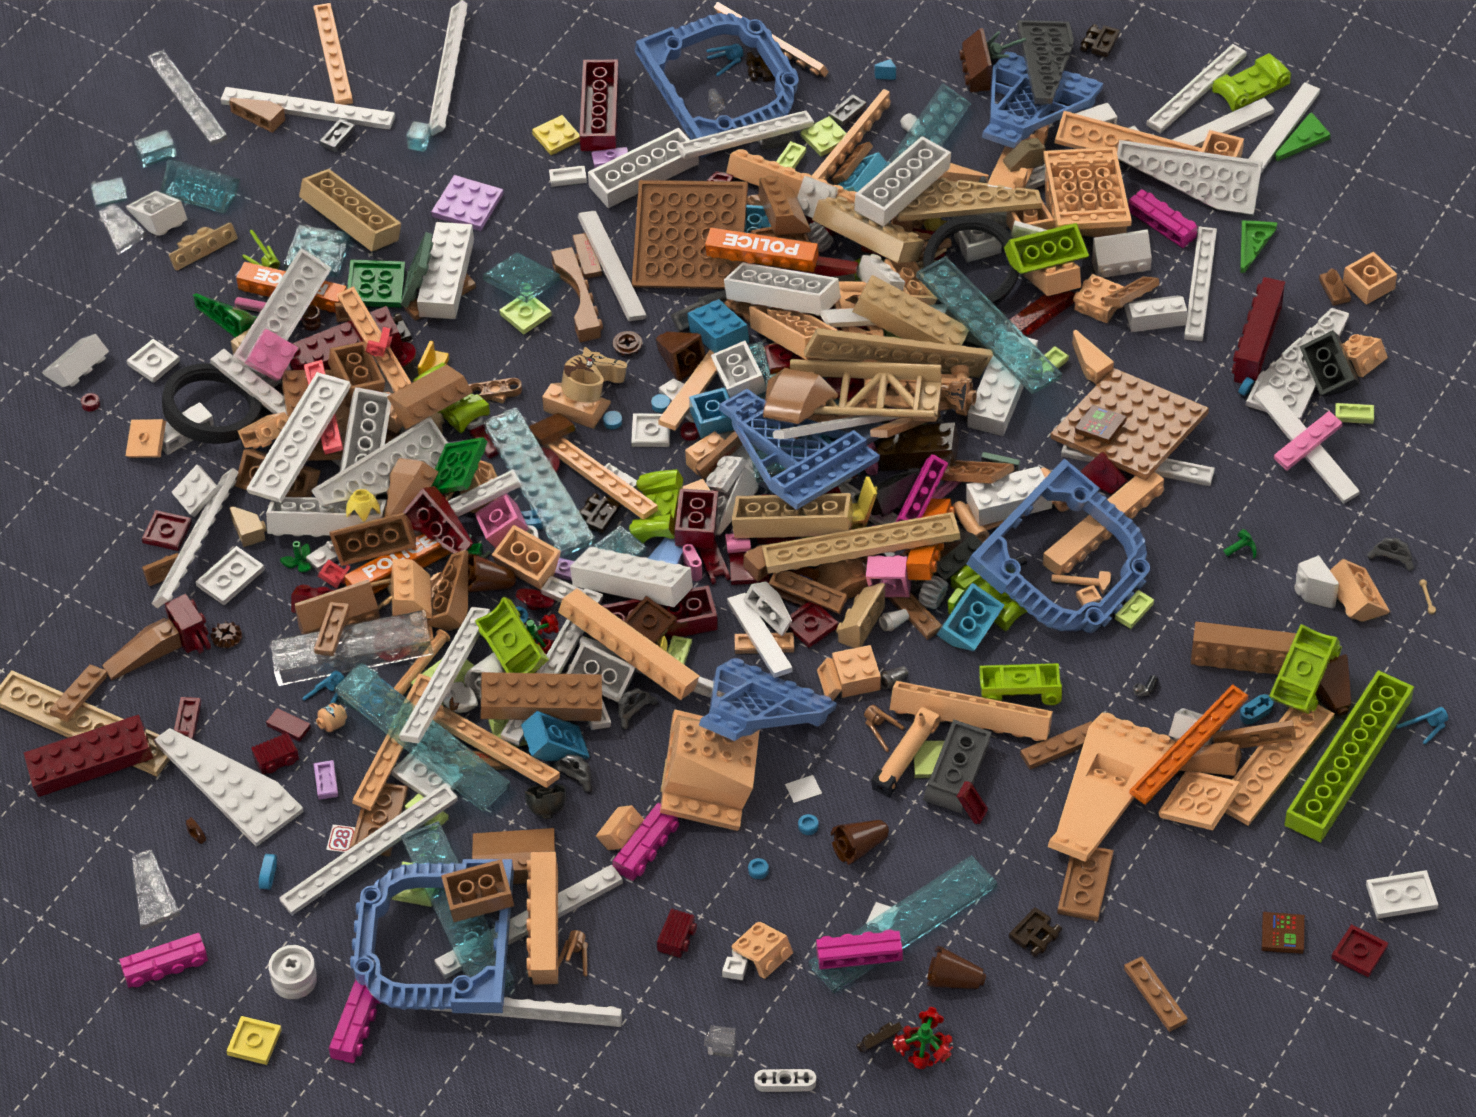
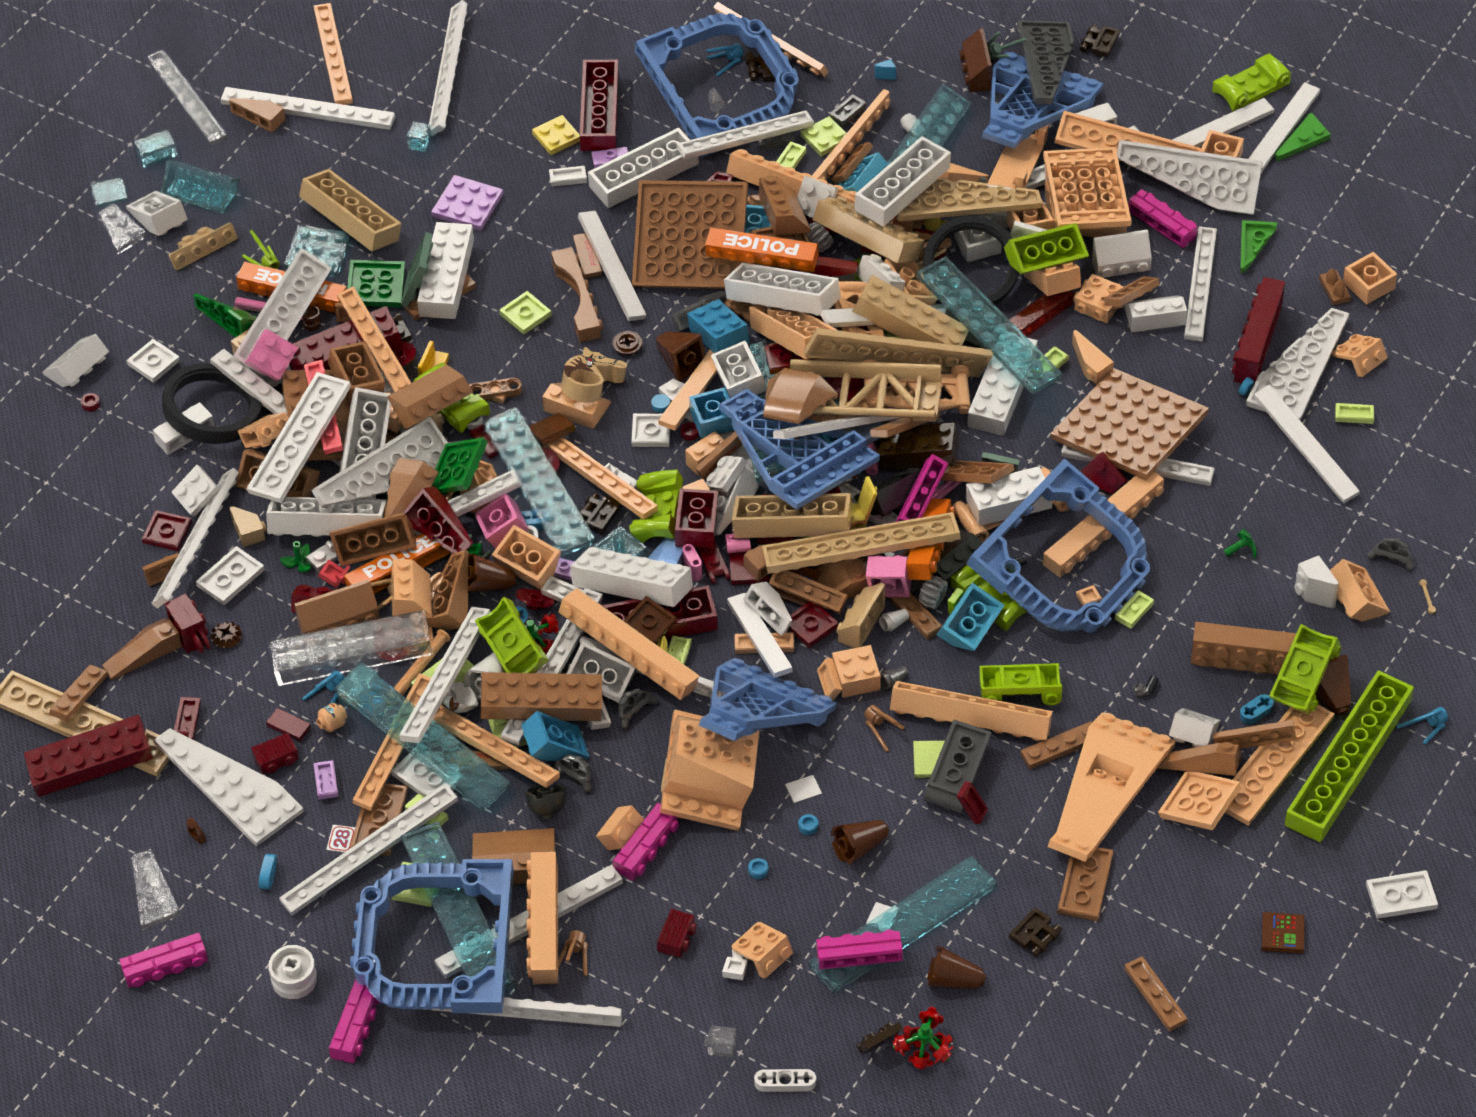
light nougat plate [126,419,166,458] -> none
light yellow plate [227,1016,282,1065] -> none
medium nougat plate [314,602,350,656] -> none
flat silver plate [320,119,355,152] -> none
light yellow piece [346,489,381,522] -> none
coral bracket [365,327,392,357] -> none
medium nougat brick [441,859,514,922] -> none
clear light blue plate [483,252,560,303] -> none
dark azure tile [603,411,622,429] -> none
light nougat piece [871,707,941,798] -> none
medium nougat rock [940,378,977,416] -> none
dark tan slope [1003,138,1045,172] -> none
light nougat piece [1051,571,1111,595] -> none
tile [1075,405,1127,444] -> none
orange tile [1129,684,1248,805] -> none
white tile [1147,44,1247,134] -> none
bright pink plate [1274,411,1343,471] -> none
pearl dark grey slope [1299,330,1360,396] -> none
dark red plate [1331,924,1389,978] -> none

